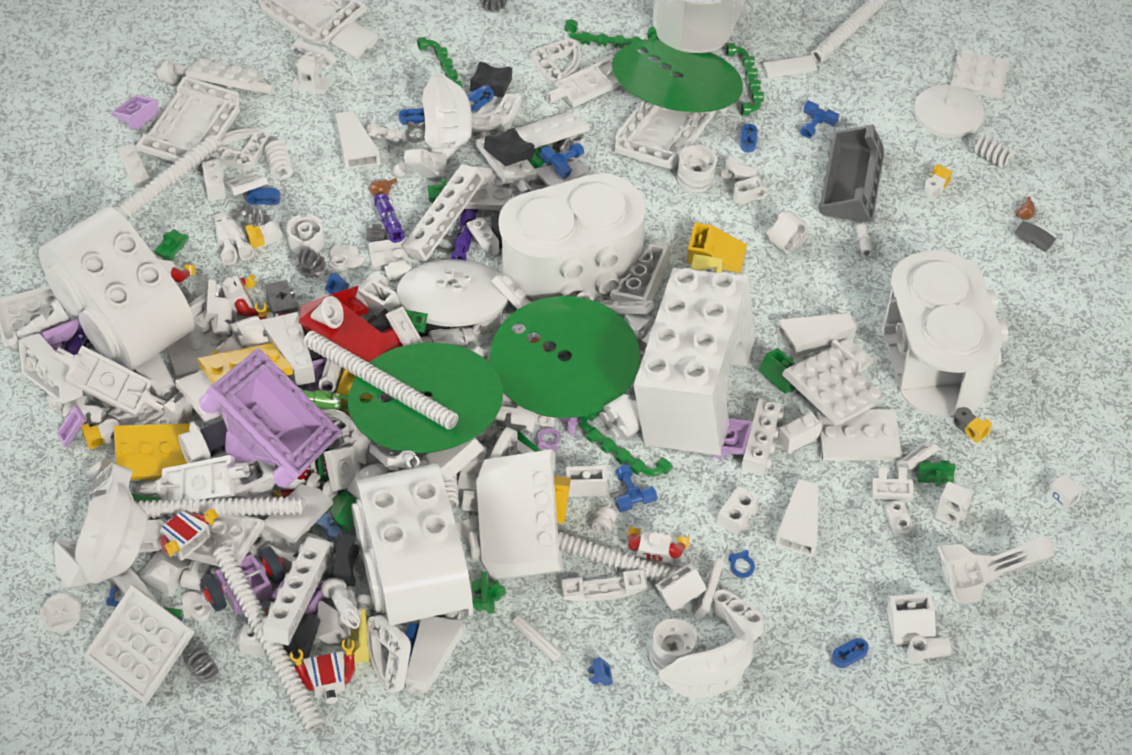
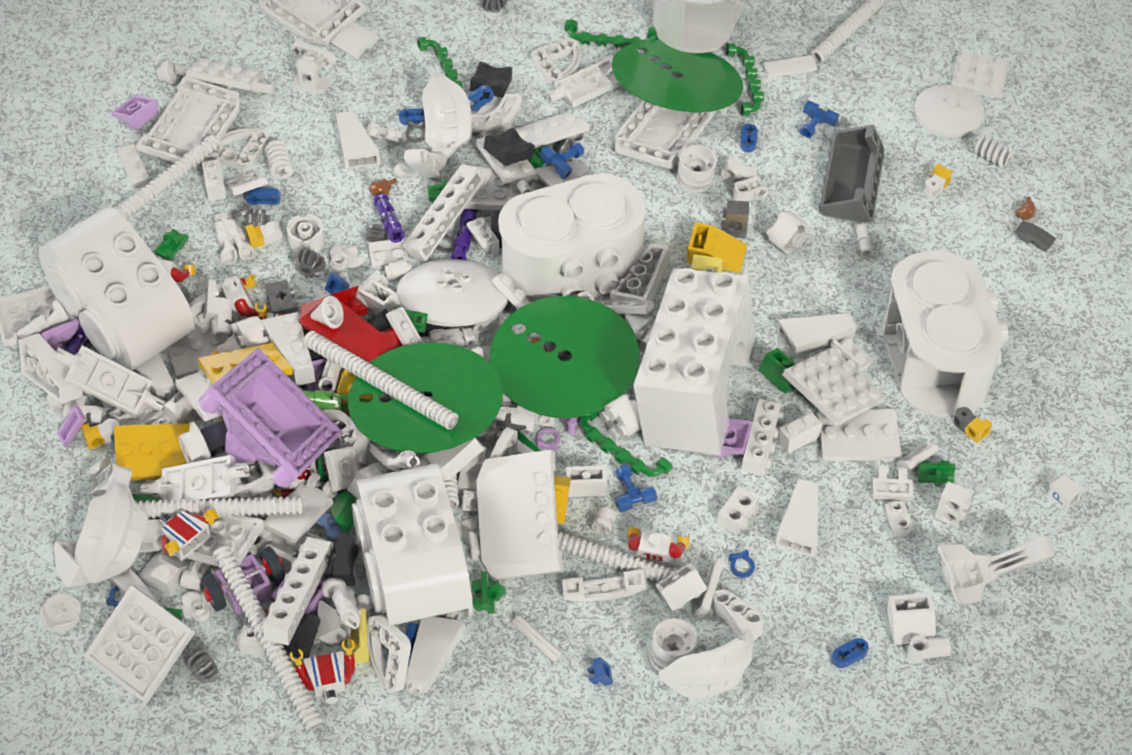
none -> flat silver brick [721,200,749,239]

